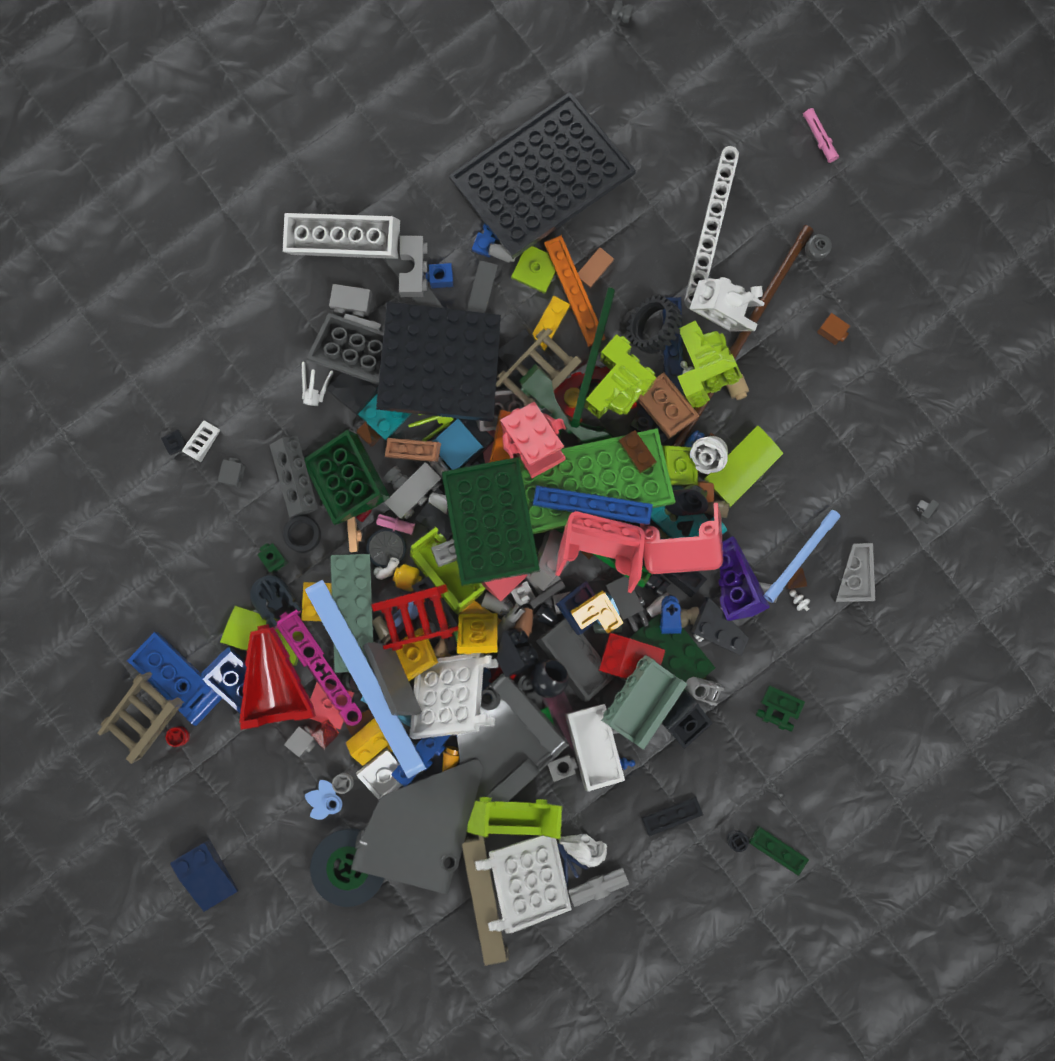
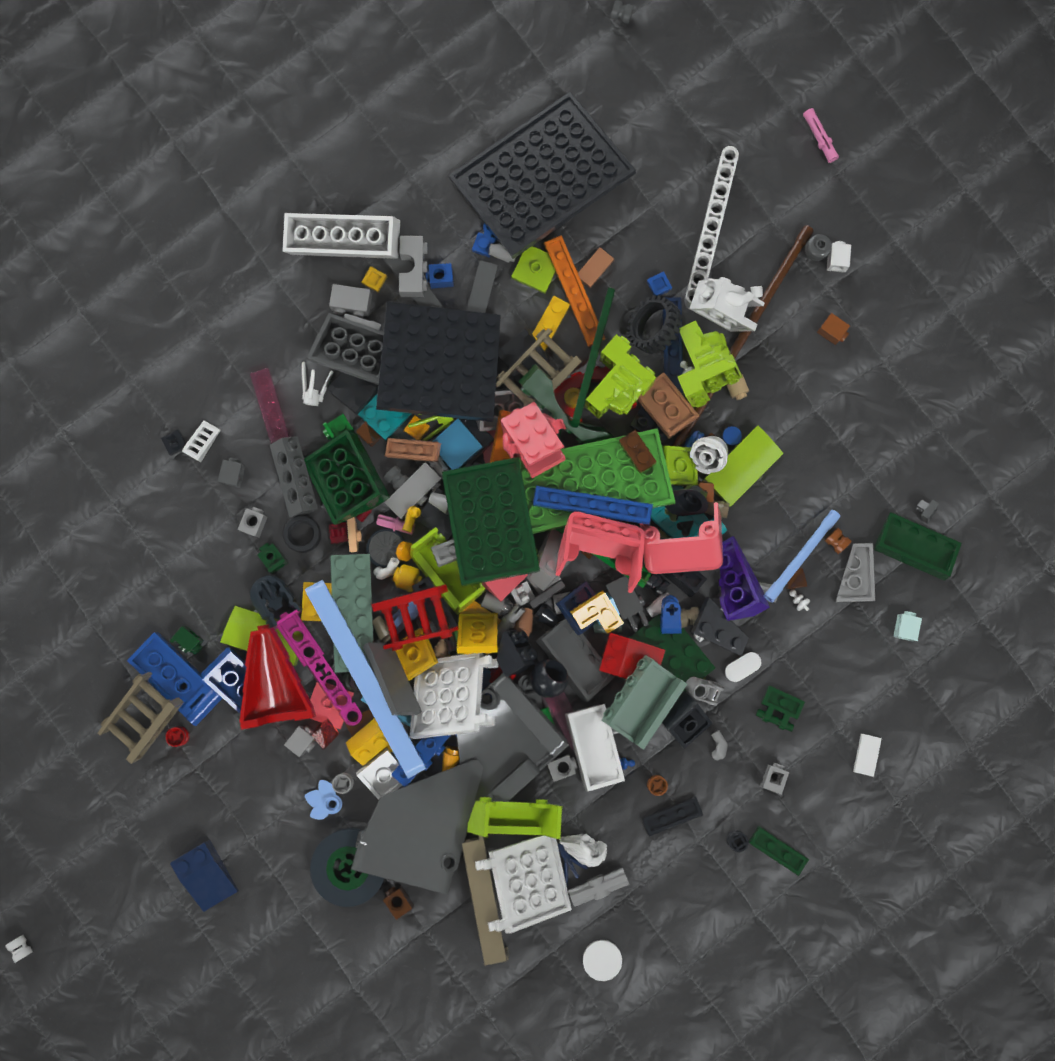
none -> white wheel [5,935,33,963]
none -> dark green brick [170,626,204,655]
none -> light grey brick [238,507,268,538]
none -> clear pink plate [250,368,290,444]
none -> green bracket [322,414,354,440]
none -> dark red tile [328,522,349,544]
none -> yellow tile [361,266,387,292]
none -> reddish brown brick [383,886,414,920]
none -> light orange tile [396,541,412,561]
none -> yellow arm [402,506,421,533]
none -> light orange tile [404,415,430,440]
none -> white tile [583,940,622,981]
none -> blue plate [646,271,672,297]
none -> dark orange wheel [647,775,668,796]
none -> light grey arm [711,730,728,761]
none -> blue tile [722,426,742,446]
none -> white tile [725,652,761,682]
none -> light grey brick [760,763,789,795]
none -> dark orange wheel [824,527,852,554]
none -> white brick [827,241,851,272]
none -> white tile [853,734,882,777]
none -> dark green slope [874,512,962,581]
none -> light aqua brick [893,611,922,641]

